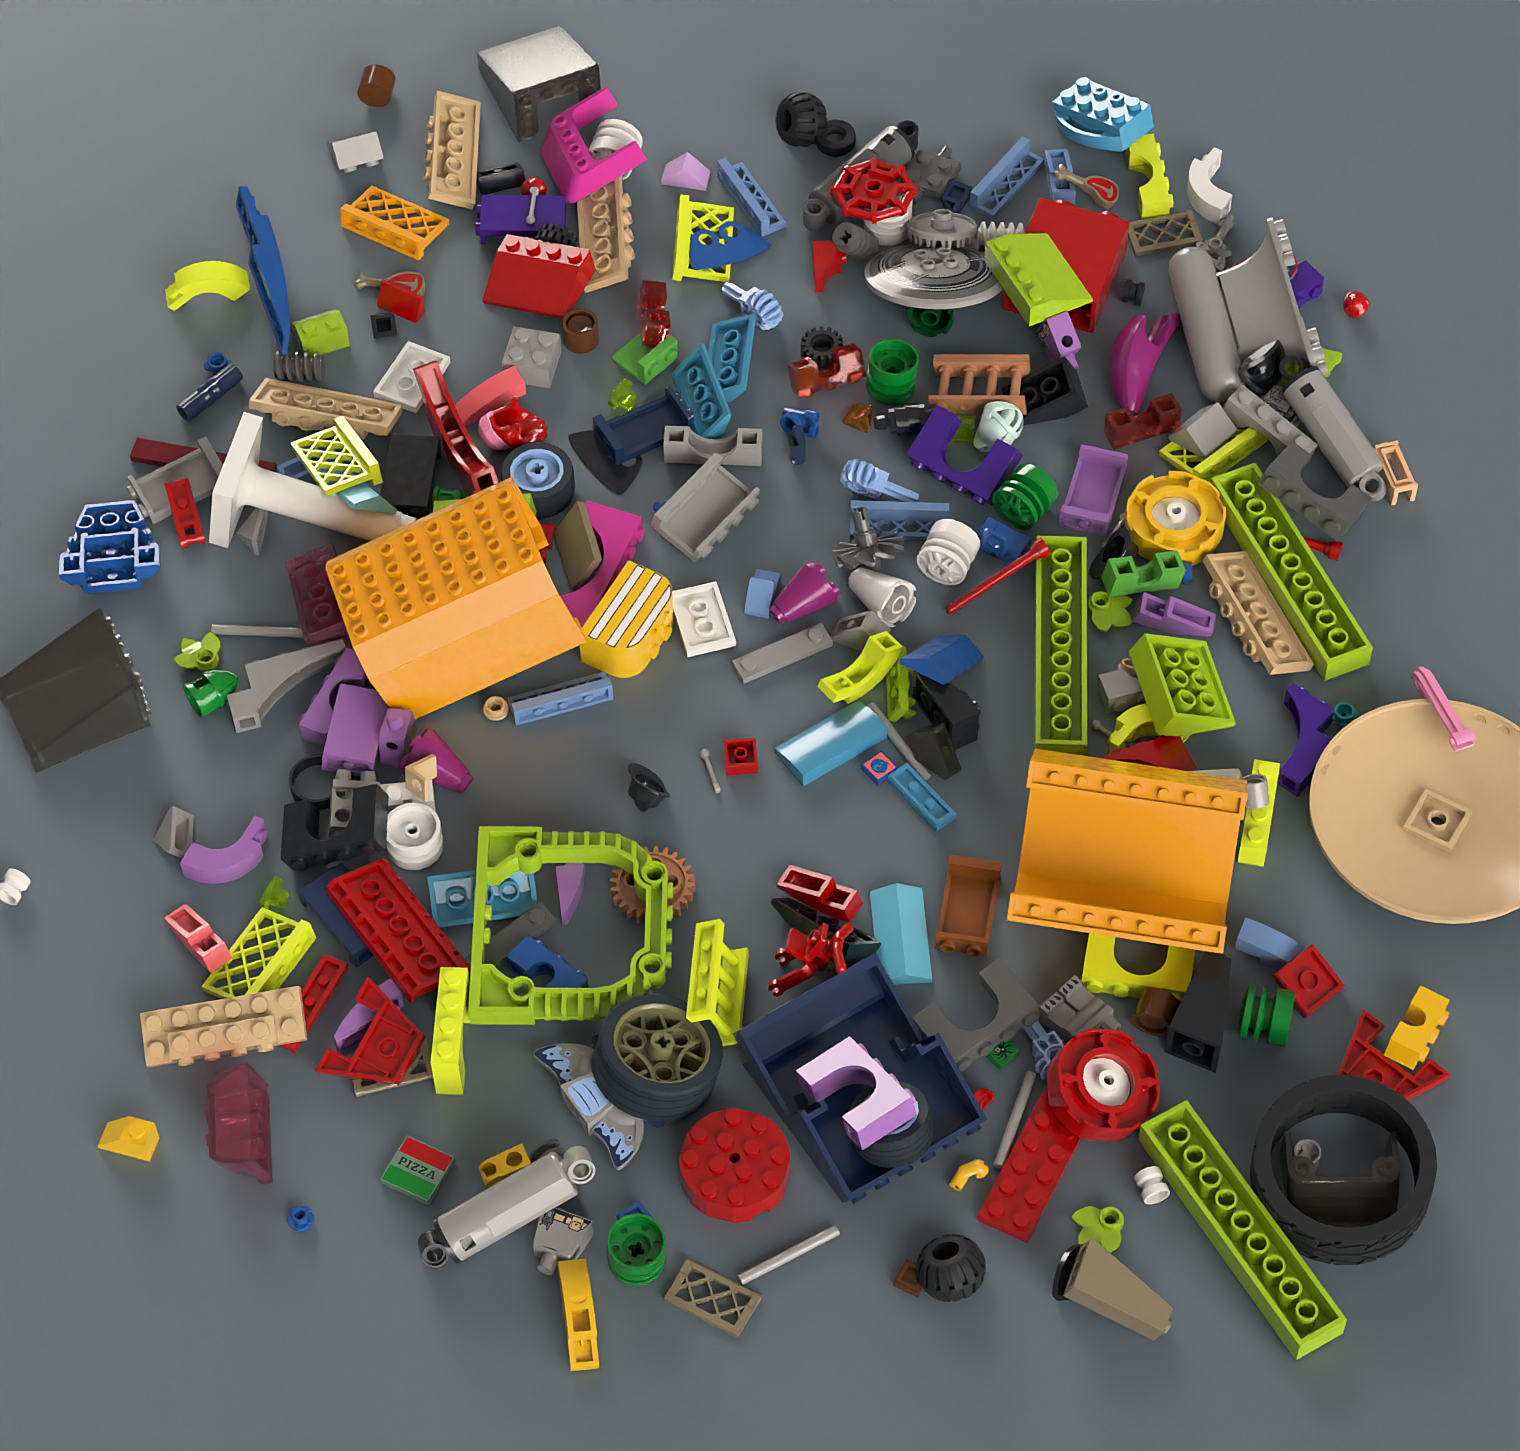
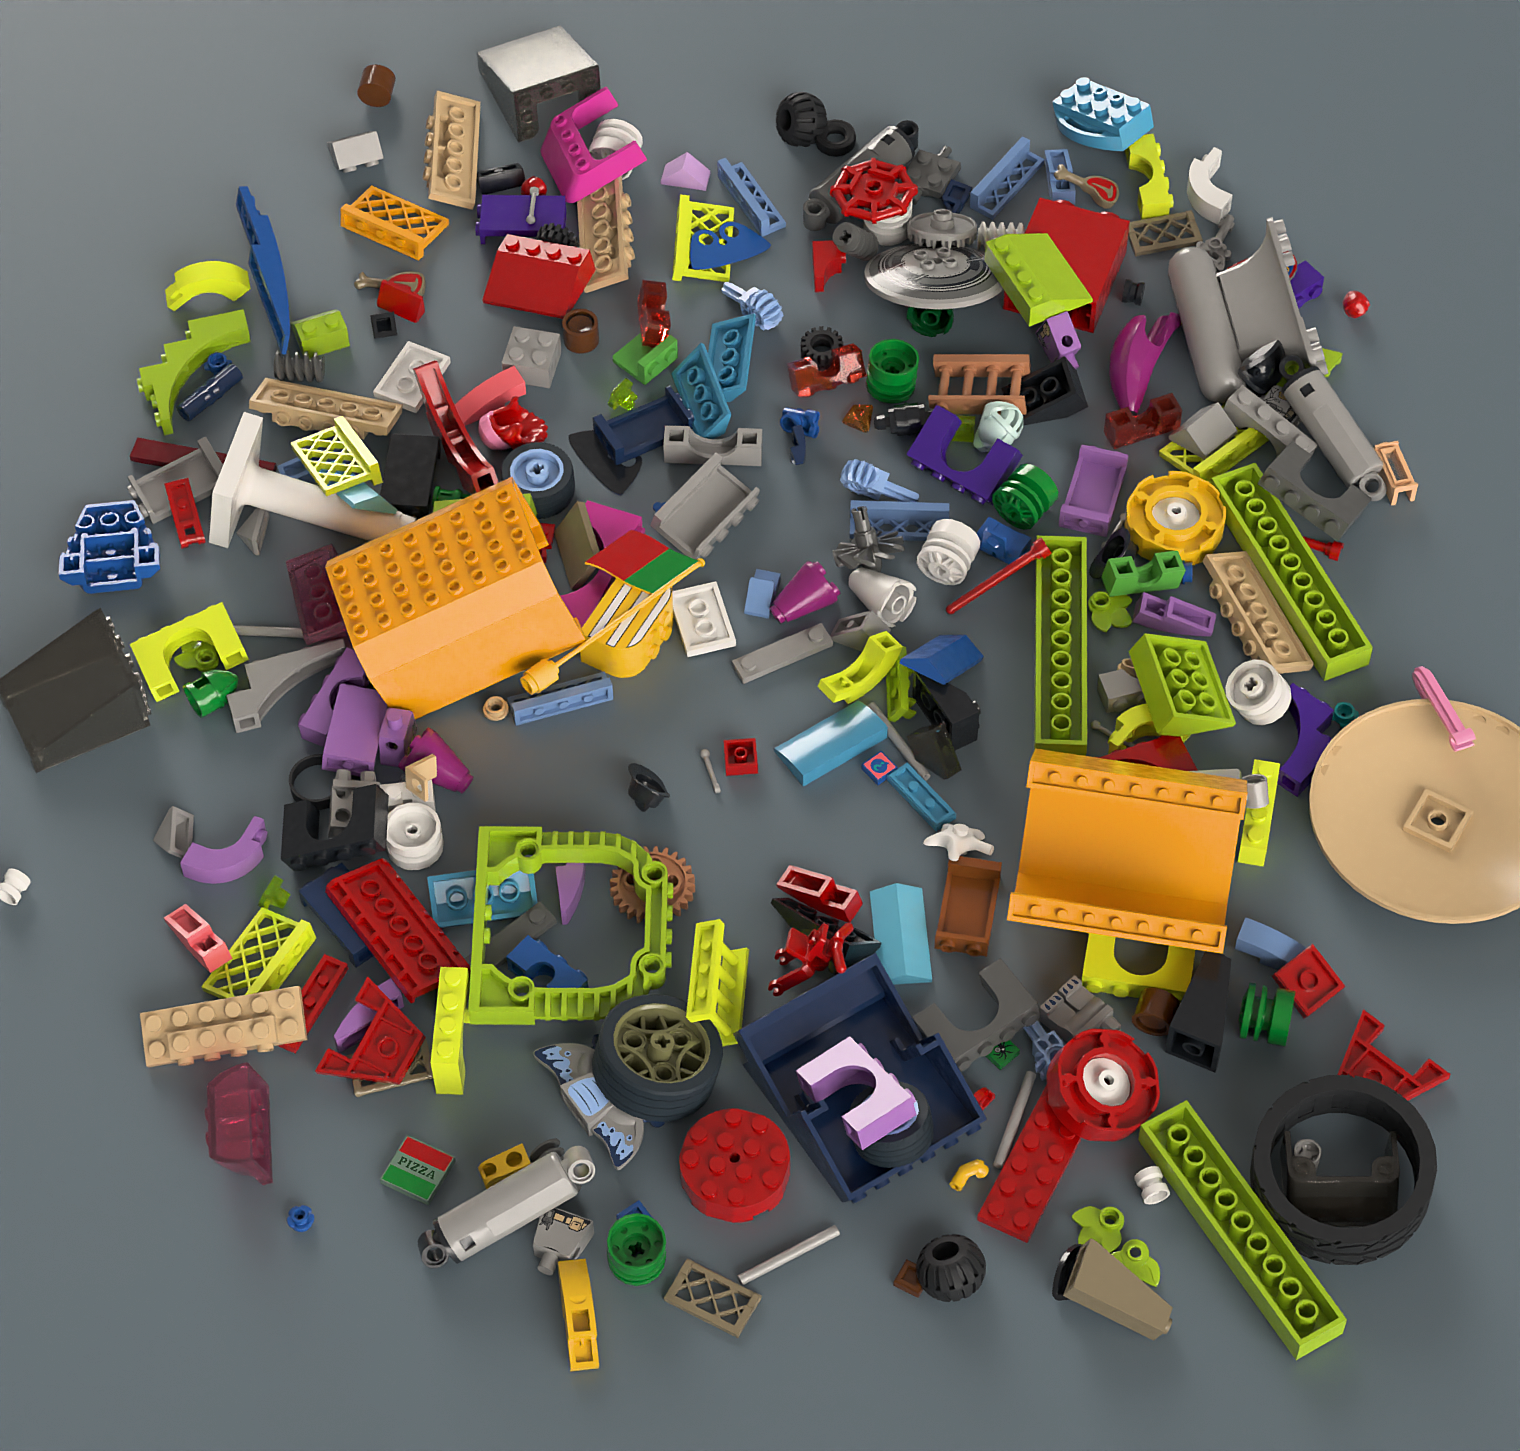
yellow slope [98,1116,159,1162] -> none
yellow arch [1384,985,1450,1070] -> none
none -> neon yellow arch [130,602,249,702]
none -> lime arch [137,309,251,436]
none -> flag [520,530,705,695]
none -> white animal [923,824,994,861]
none -> lime plate [1112,1239,1160,1287]
none -> white wheel [1225,659,1291,725]

